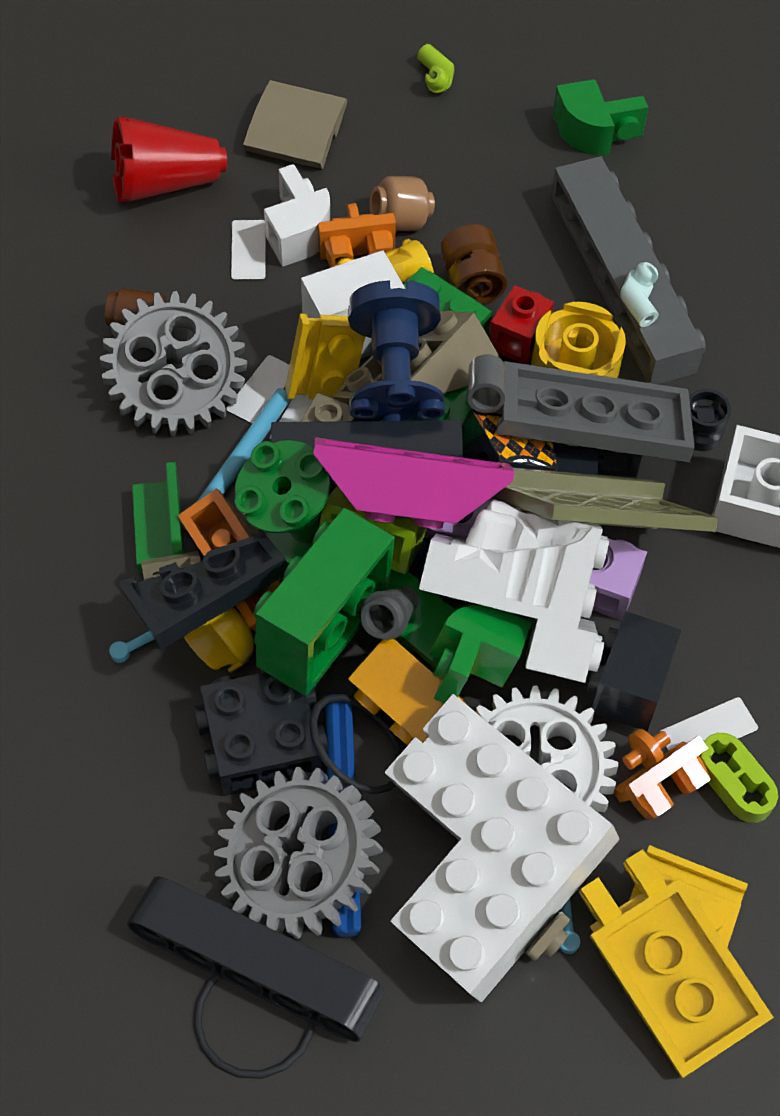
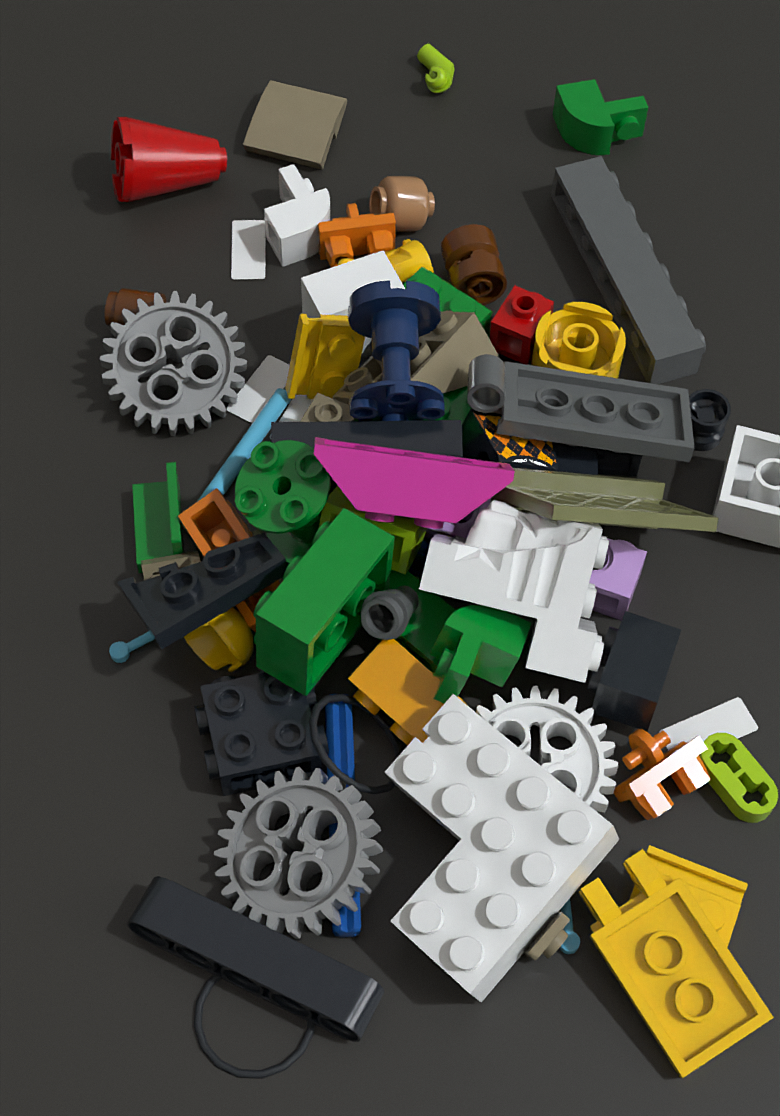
light aqua arm [620,262,659,327] -> none

